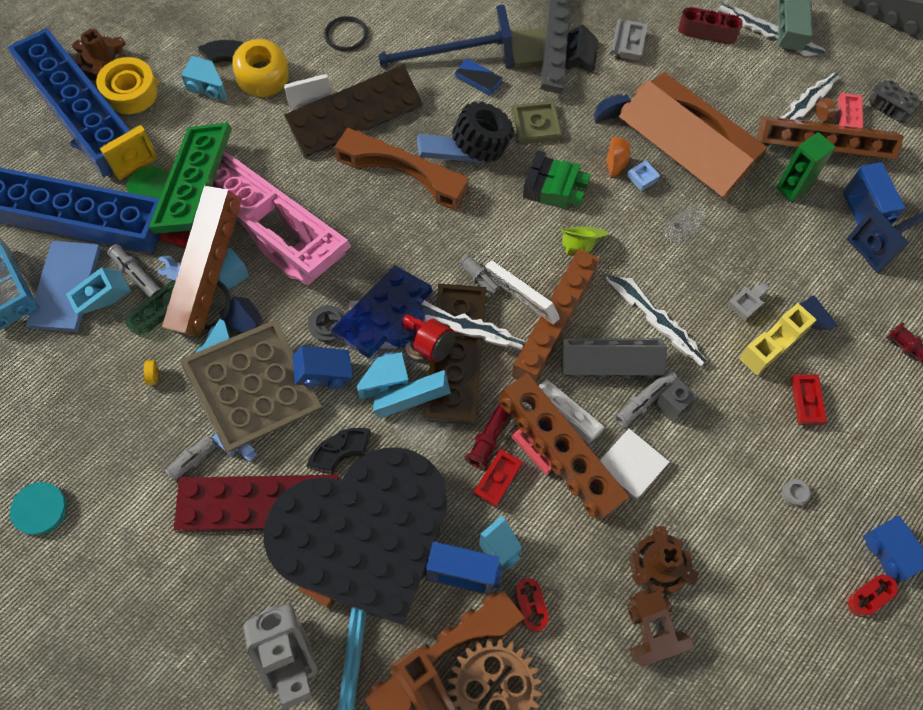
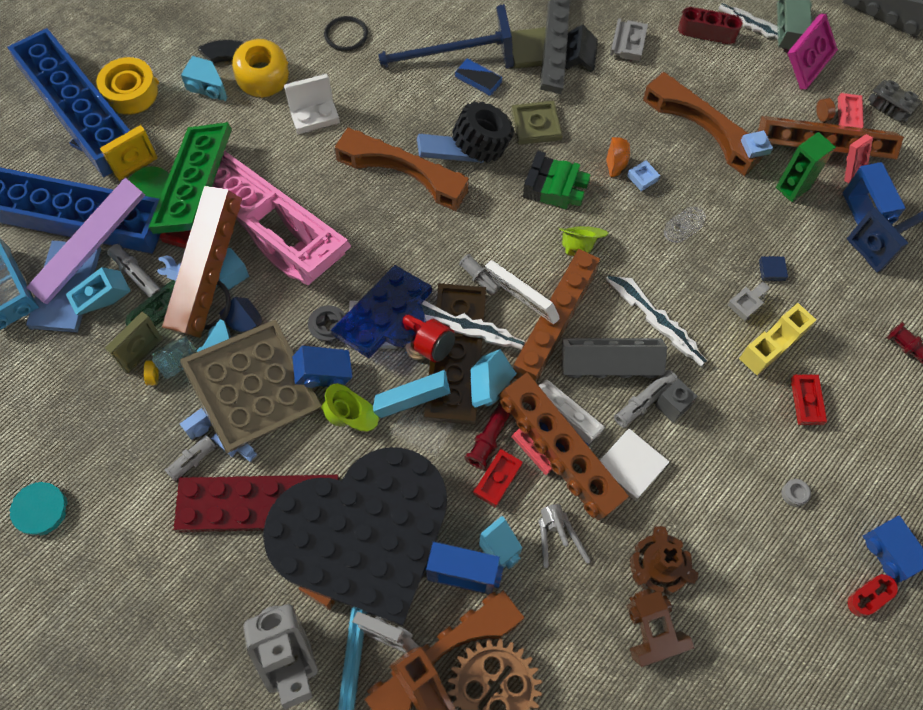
reddish brown piece [72,29,126,81] -> none
dark brown plate [284,64,423,157] -> none
black tile [306,428,371,474] -> none
medium azure slope [357,352,409,400] -> none
red beam [515,578,549,633] -> none
dark blue brick [594,94,631,123] -> none
nougat brick [619,80,756,200] -> none
white sword [765,73,839,148] -> none
dark blue brick [800,295,838,330] -> none
none -> lavender tile [26,178,145,304]
none -> olive tile [105,312,163,374]
none -> clear light blue slope [151,336,197,379]
none -> light blue plate [180,408,212,440]
none -> lime piece [321,383,379,432]
none -> light grey plate [352,612,420,653]
none -> medium azure slope [471,349,517,408]
none -> light grey plant [538,504,591,568]
none -> light blue plate [741,131,773,159]
none -> dark blue tile [759,256,788,281]
none -> dark pink tile [787,14,838,89]
none -> coral plate [844,134,873,183]

